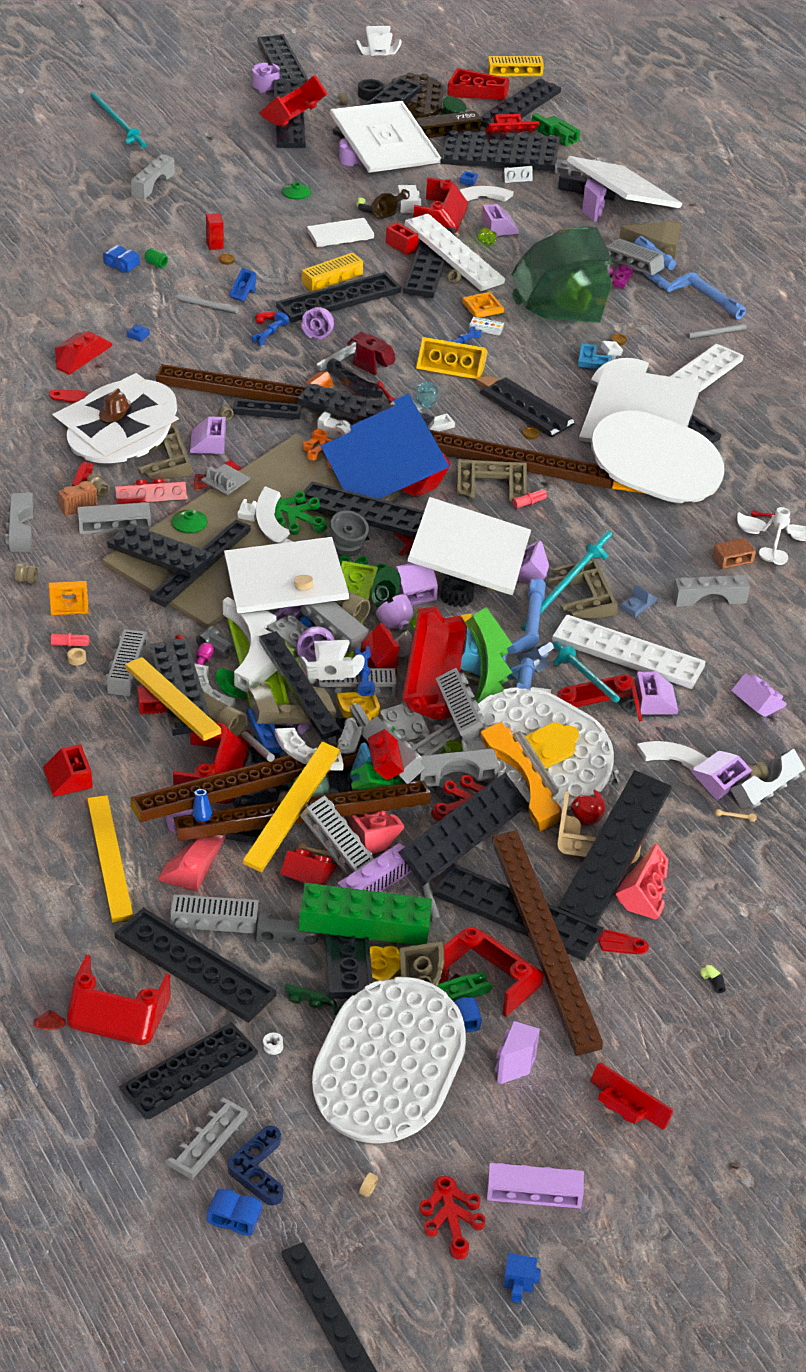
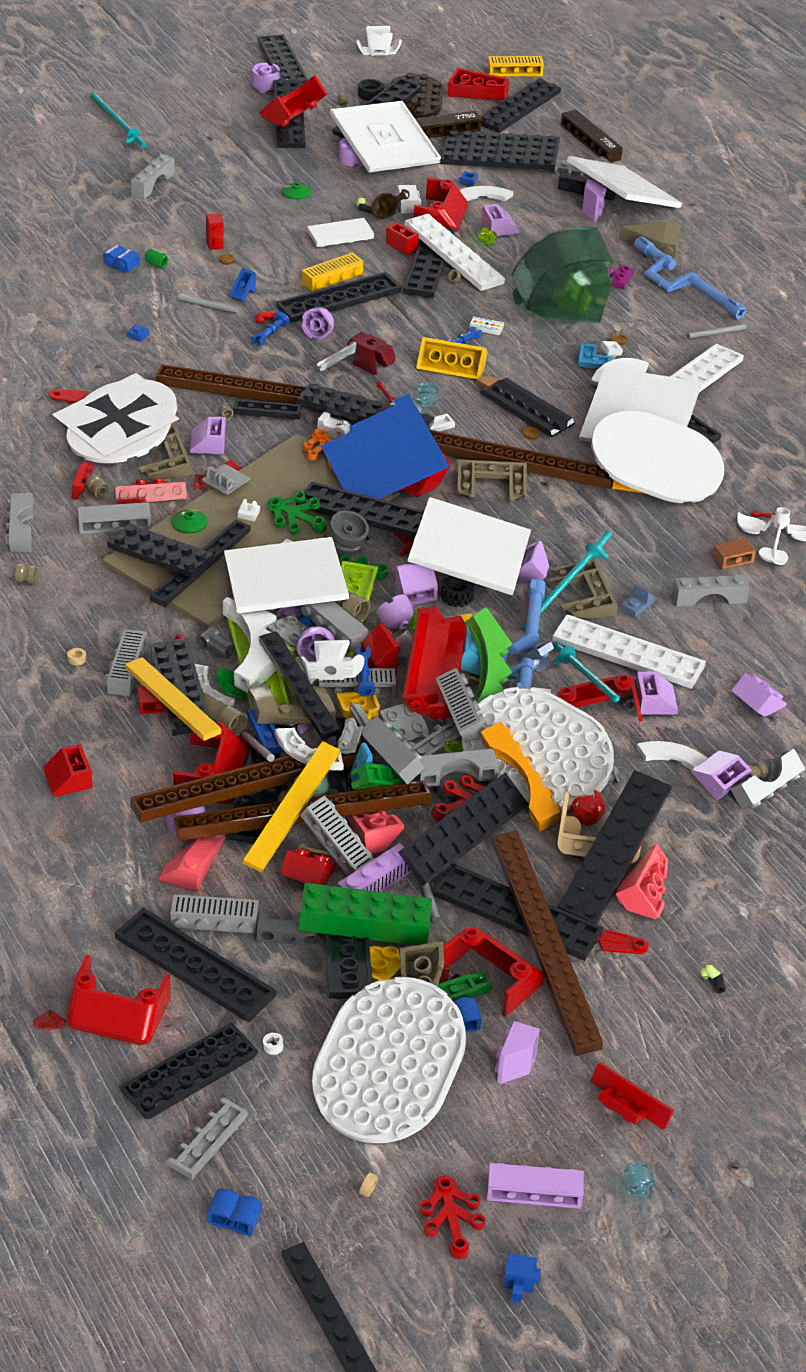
light orange piece [49,581,88,616] -> none
coral axle [51,633,90,648] -> none
red wedge [55,331,112,375] -> none
nougat brick [57,481,97,516] -> none
yellow tile [87,795,133,923] -> none
reddish brown piece [99,388,131,422] -> none
blue cone [192,789,213,822] -> none
dark pink cylinder [196,643,214,665] -> none
dark blue beam [228,1126,283,1205] -> none
white tile [256,486,290,544] -> none
dark green piece [285,984,338,1016] -> none
tan tile [294,575,313,590] -> none
orange brick [306,371,334,388] -> none
black plate [327,358,384,398] -> none
red brick [368,729,404,780] -> none
dark green piece [370,567,401,608] -> none
dark green piece [441,96,467,115] -> none
light orange piece [462,292,504,318] -> none
red bracket [485,114,540,134] -> none
hinge [502,166,533,183] -> none
coral axle [512,489,547,509] -> none
light grey axle [513,731,559,796] -> none
yellow plate [525,722,579,769] -> none
green plate [532,113,580,146] -> none
light grey brick [606,238,665,276] -> none
tan hinge [715,809,757,822] -> none
none -> dark brown brick [561,110,623,163]
none -> clear light blue head [622,1161,656,1198]

